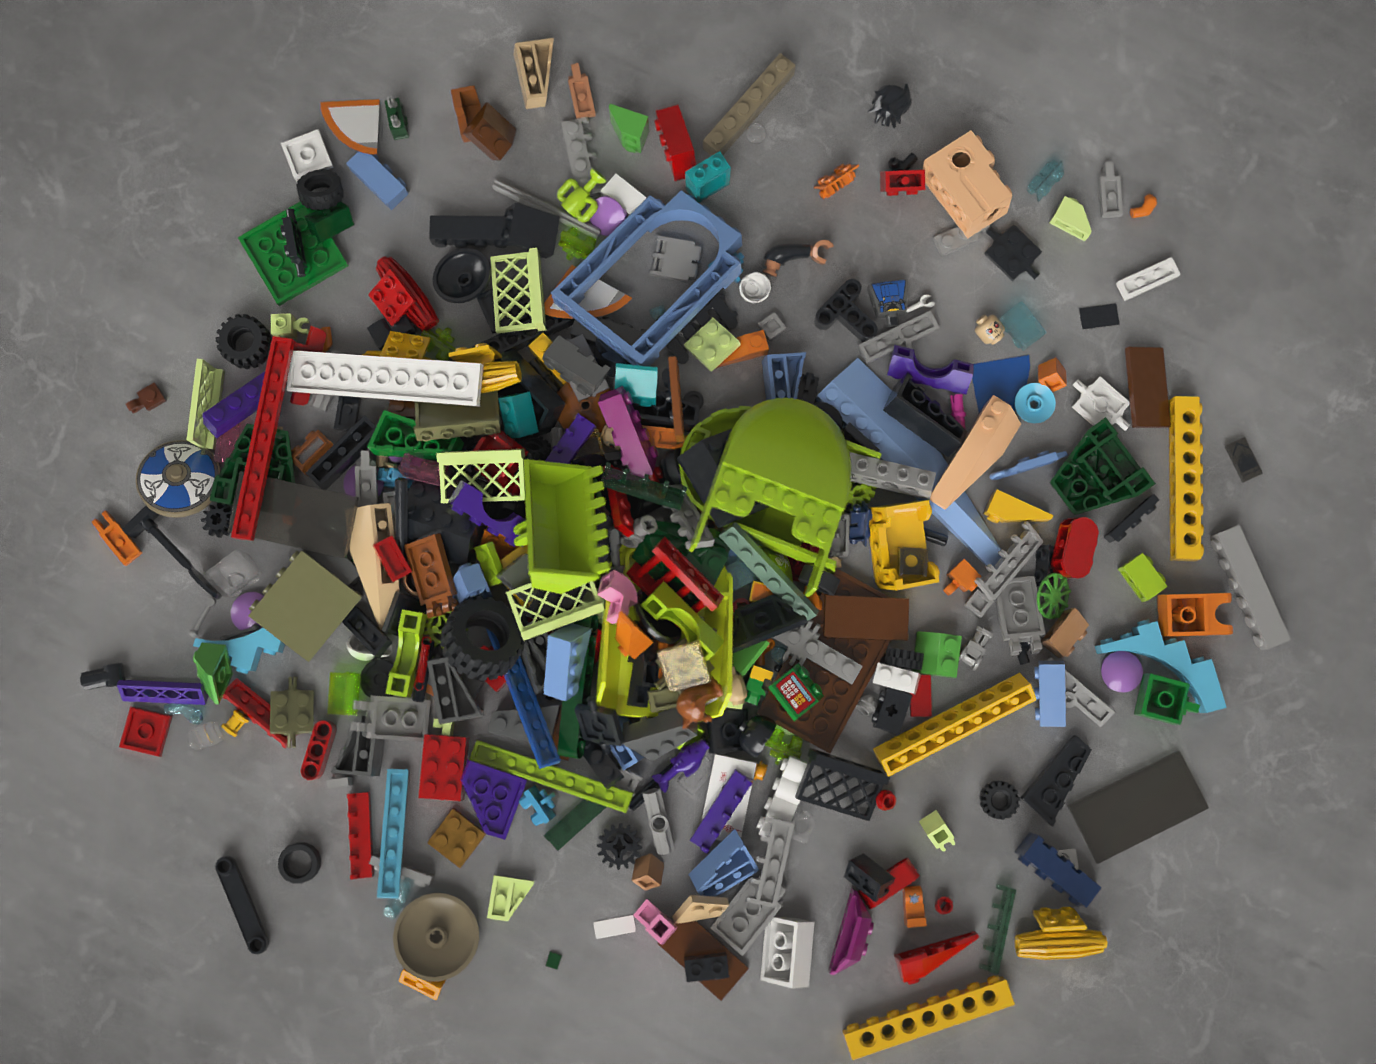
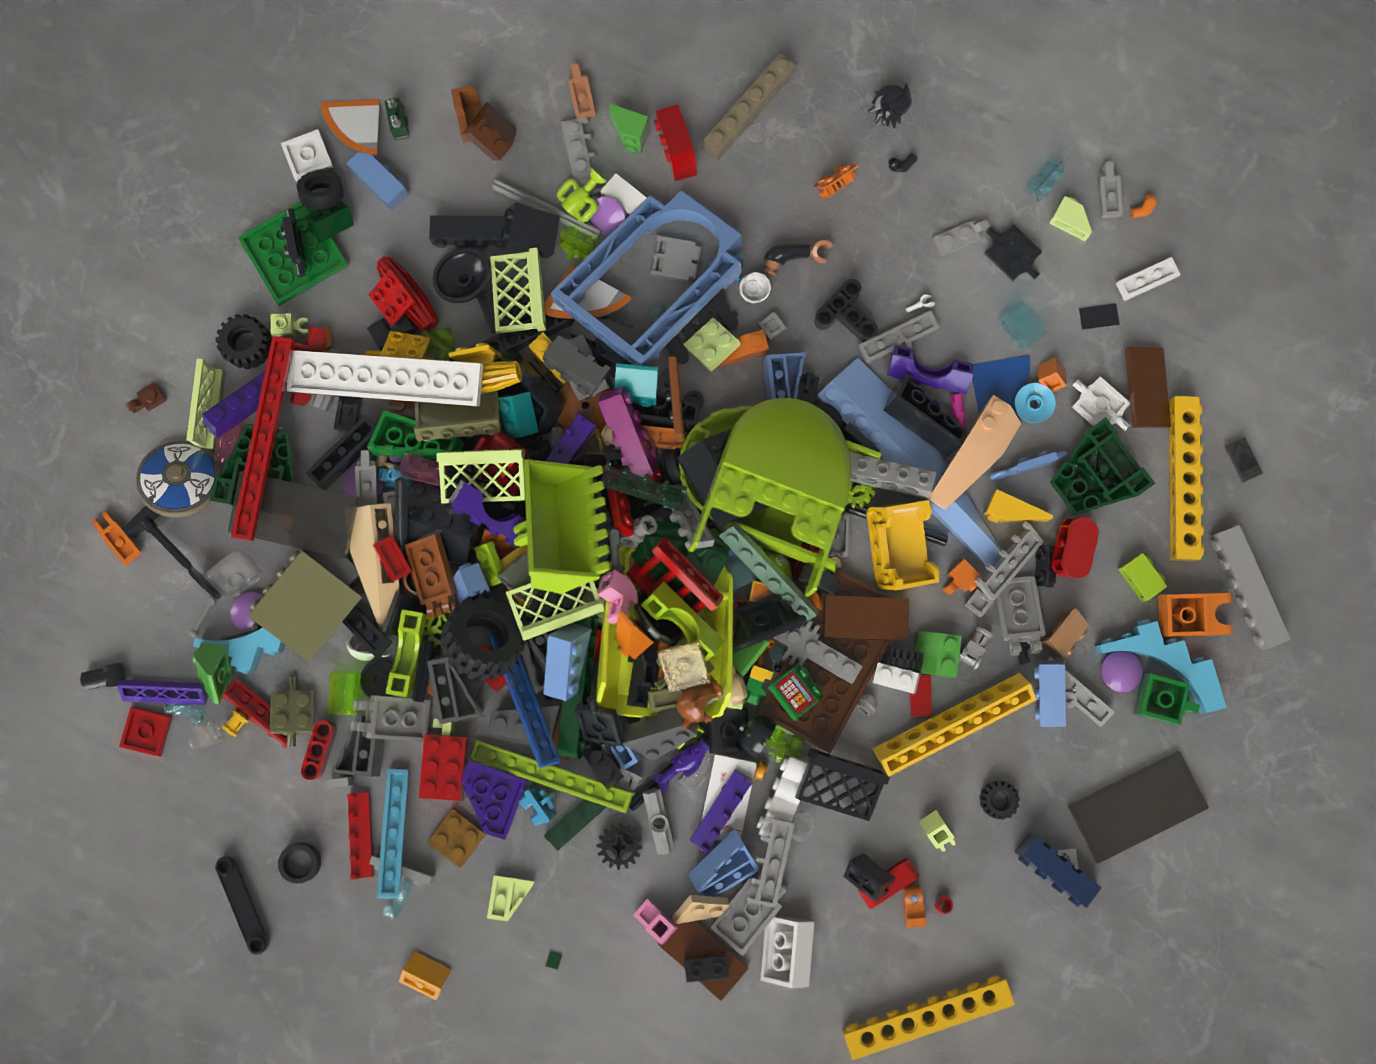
black gear [200,503,236,538] -> none
dark orange window [292,430,334,478] -> none
dark tan dish [393,893,480,981] -> none
red piece [414,636,431,691] -> none
tan wedge [514,38,554,109] -> none
white sticker [593,915,636,939] -> none
medium nougat panel [631,853,664,891] -> none
teal window [685,151,731,203] -> none
magenta wedge [828,888,874,975] -> none
dark blue hinge [849,501,872,547] -> none
torso [867,278,908,328] -> none
black brick [871,687,912,735] -> none
red plate [876,789,896,811] -> none
red brick [880,170,925,196] -> none
red wedge [894,931,979,985] -> none
clear smoke piece [897,547,928,576] -> none
light nougat piece [923,130,1013,239] -> none
tan head [975,314,1005,345] -> none
clear green hinge [979,884,1016,975] -> none
yellow plate [1014,906,1107,960] -> none
black wing [1020,735,1092,826] -> none
bright green wheel [1037,573,1071,619] -> none
black plate [1104,494,1159,543] -> none

